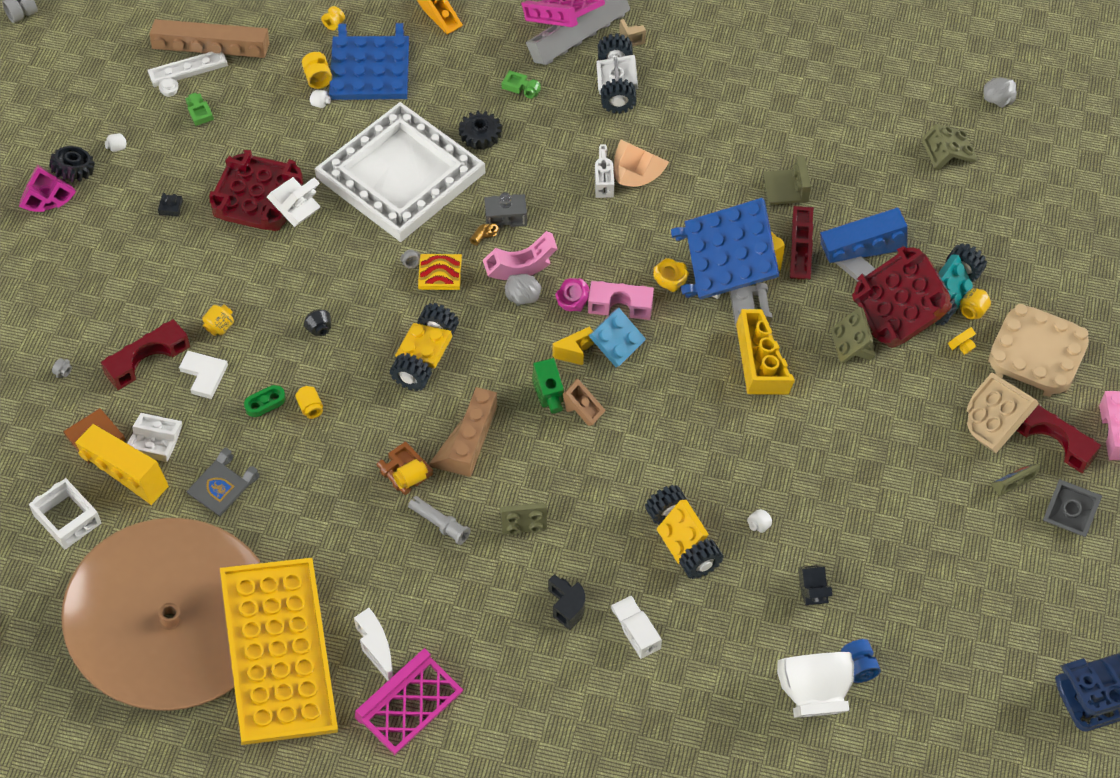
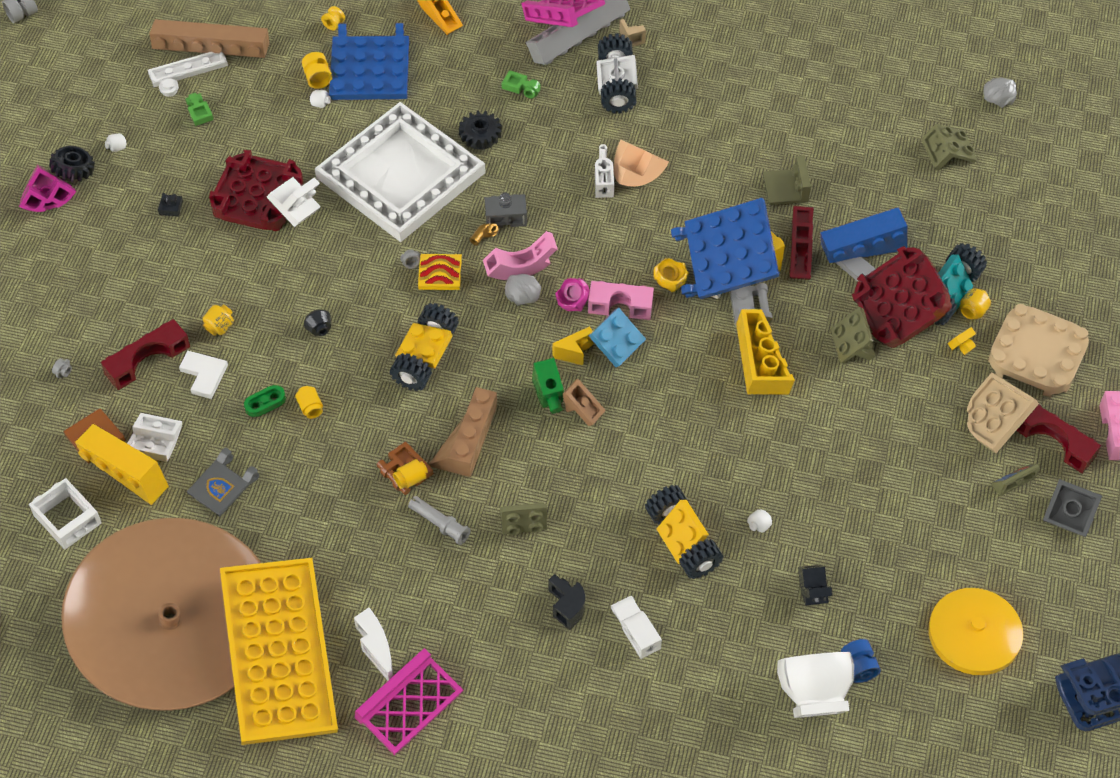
none -> yellow dish [928,588,1023,675]

